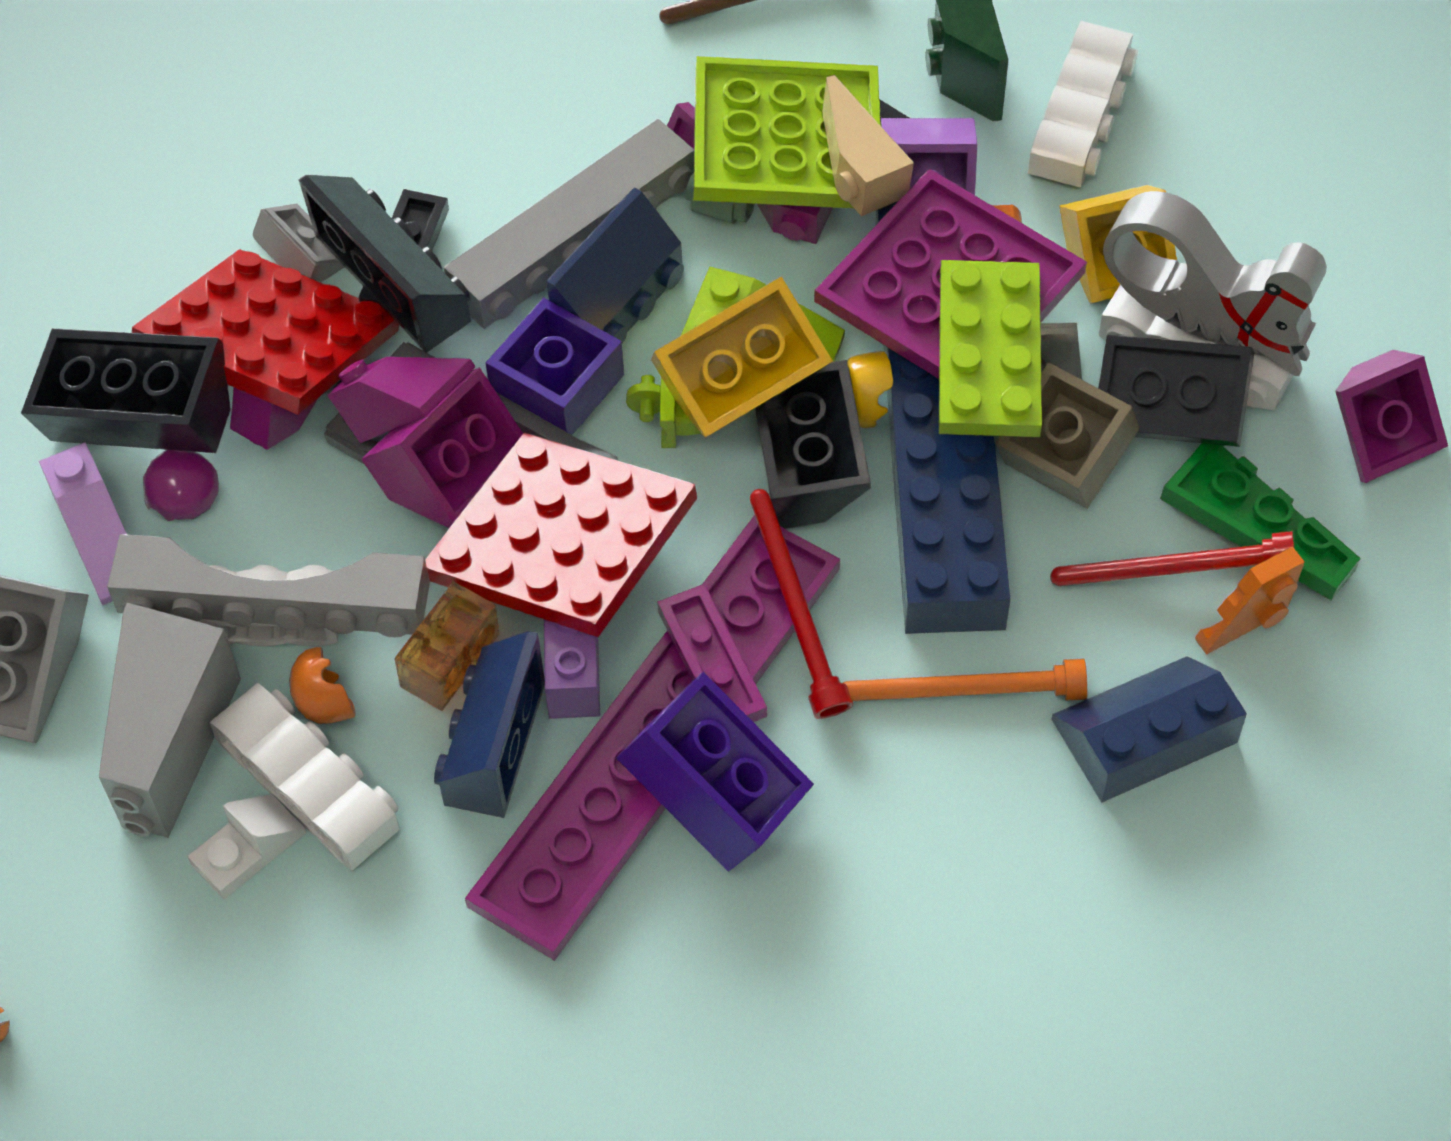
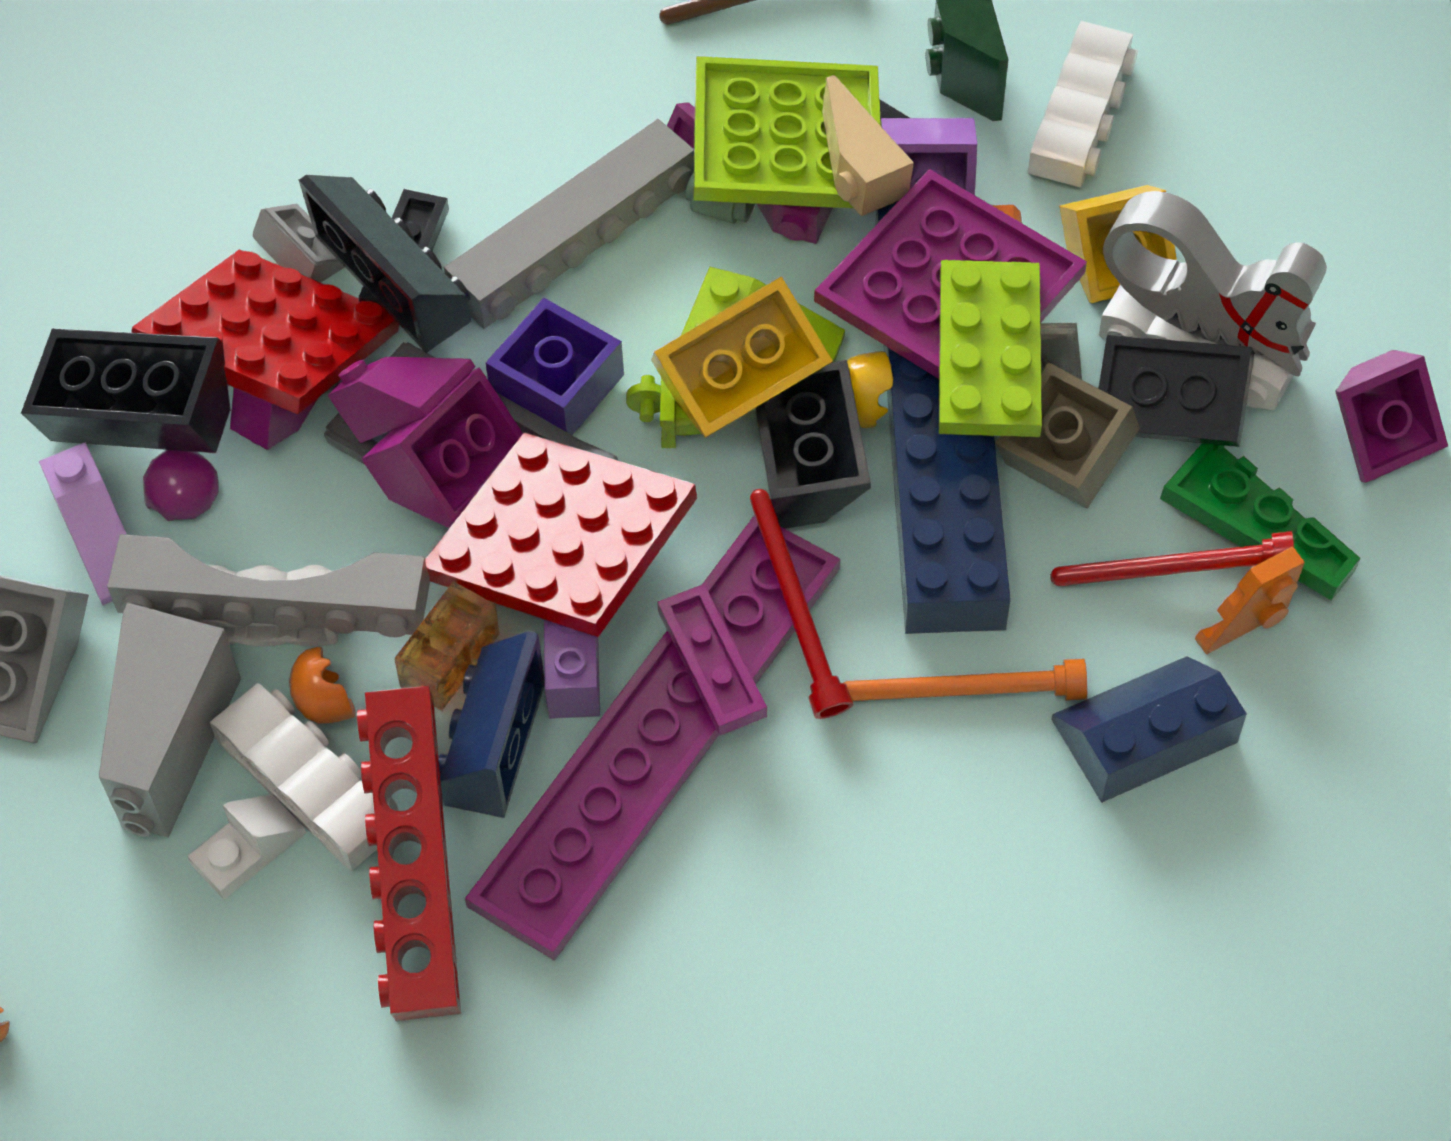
dark blue slope [547,187,684,344] -> none
dark purple slope [616,672,814,872] -> none
none -> red brick [357,685,461,1021]

